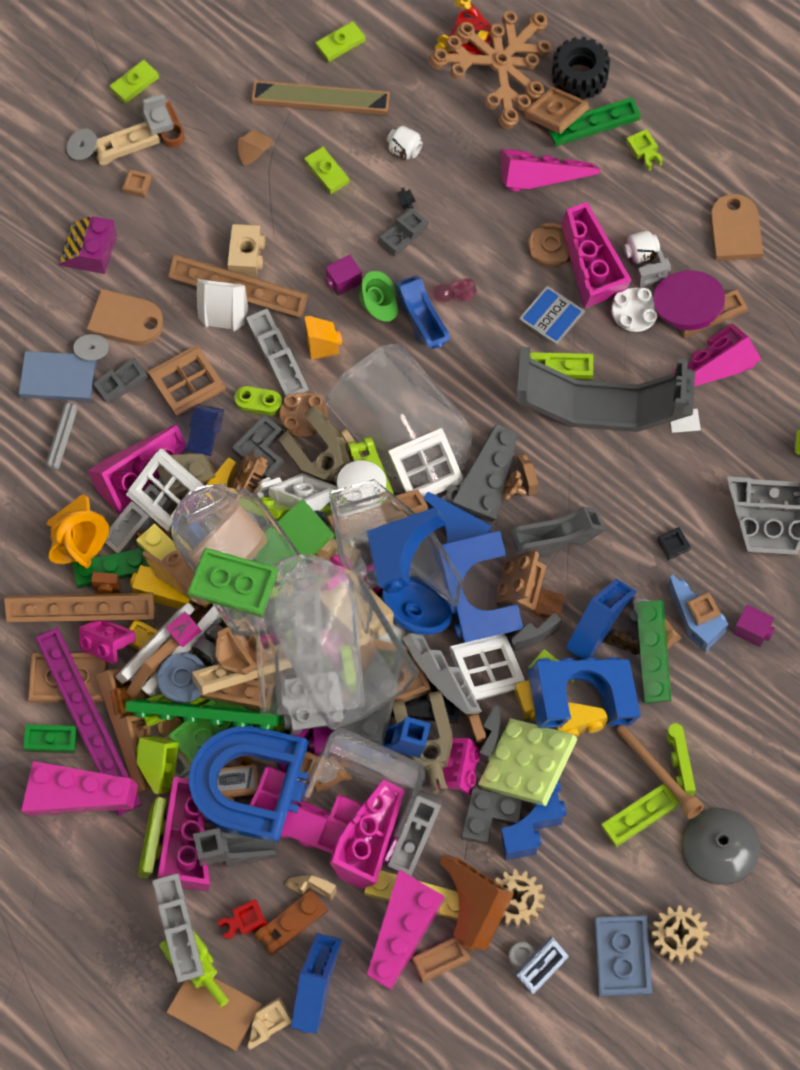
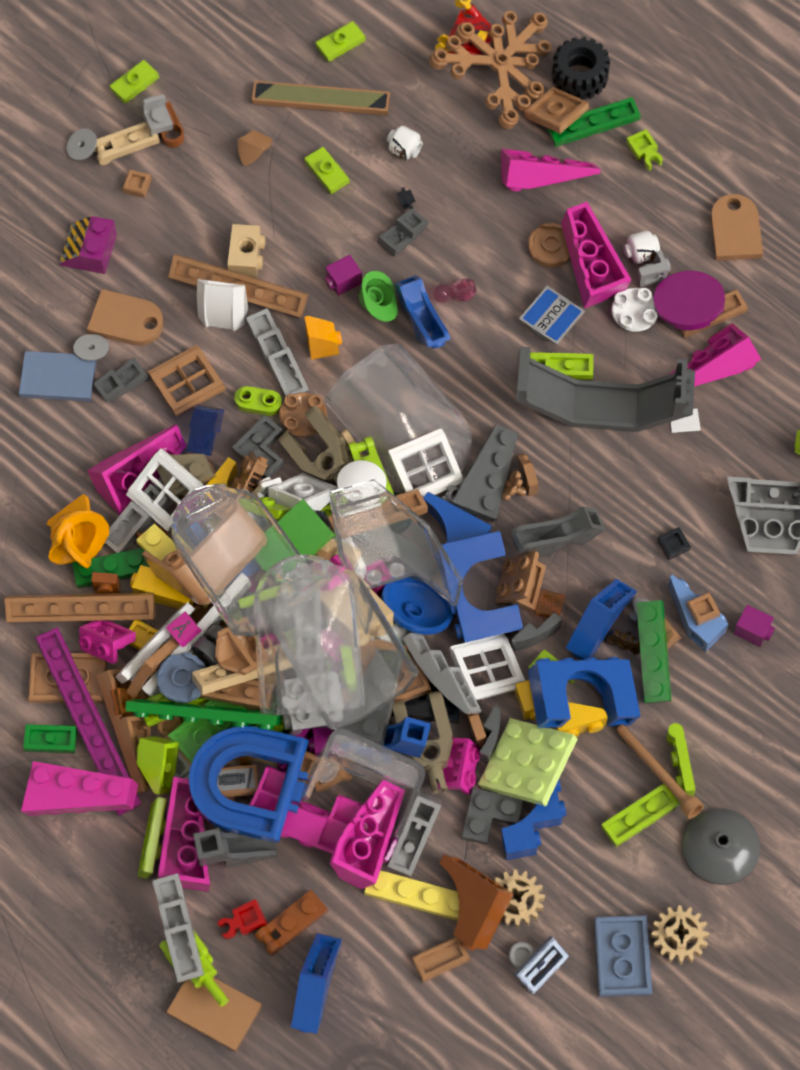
light grey axle [46,403,77,470] -> none
bright green tile [188,548,279,617] -> none
tan slope [248,997,293,1049] -> none
tan slope [285,875,337,901] -> none
blue arch [367,507,447,593] -> none
dark pink wedge [367,869,446,991] -> none

